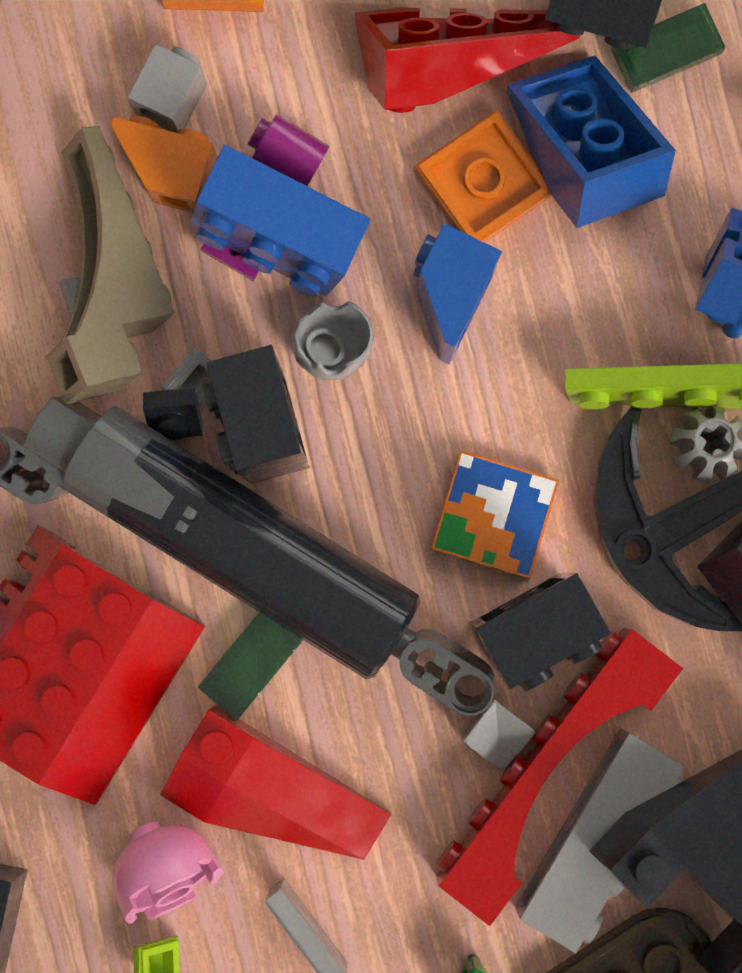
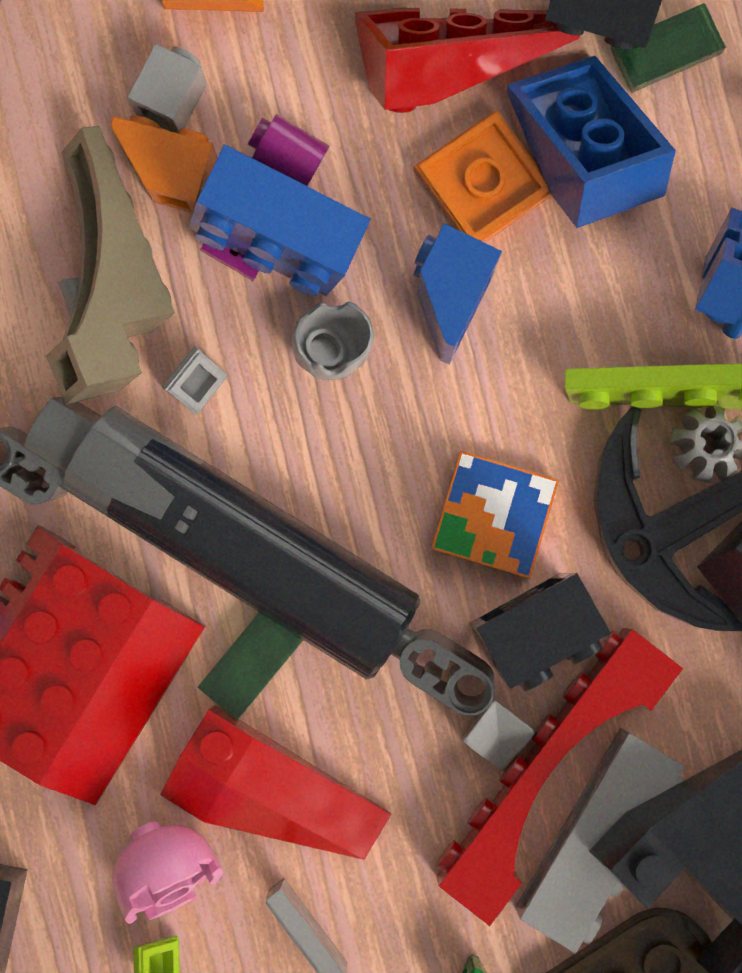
black plate [143,388,203,440] -> none
black brick [201,344,310,484] -> none

